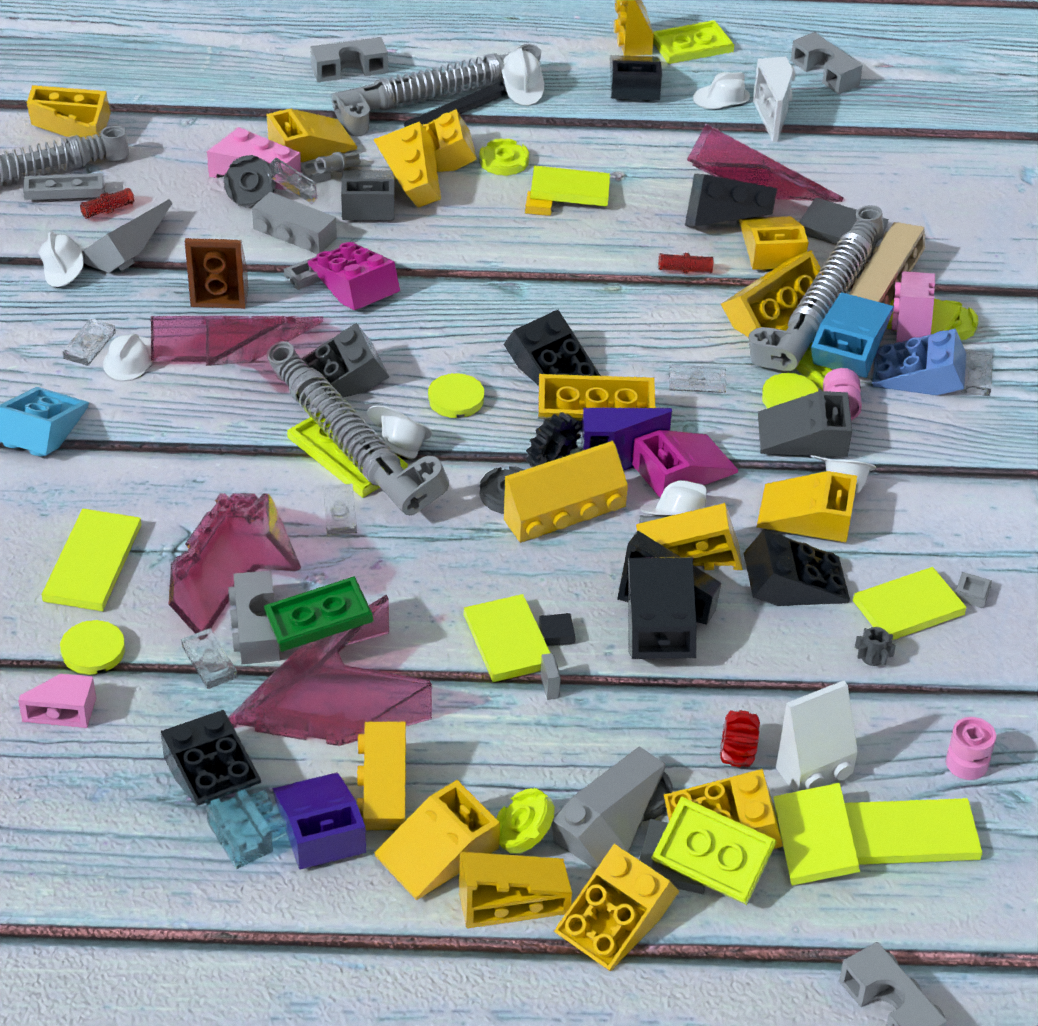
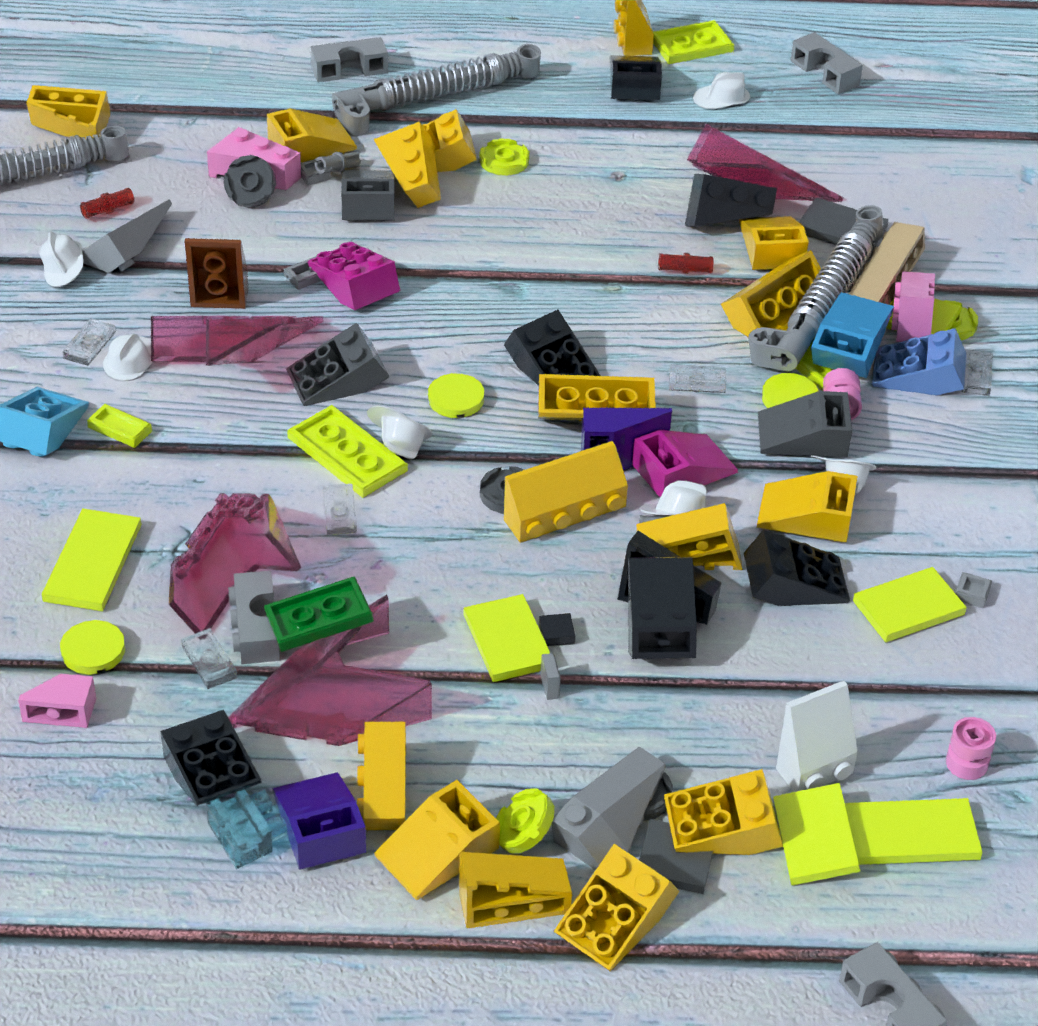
light grey plate [23,173,104,201] -> none
light grey brick [252,192,337,254] -> none
light grey piece [267,341,449,516] -> none
clear plate [270,158,318,204] -> none
black axle [404,82,507,127] -> none
white piece [502,48,544,105] -> none
yellow tile [525,191,553,216] -> none
black gear [526,412,581,467] -> none
neon yellow tile [530,165,610,207] -> none
neon yellow tile [651,796,777,905] -> none
red gear [720,710,760,768] -> none
white slope [753,56,795,142] -> none
dark grey gear [855,627,896,666] -> none
none -> neon yellow tile [87,404,152,448]

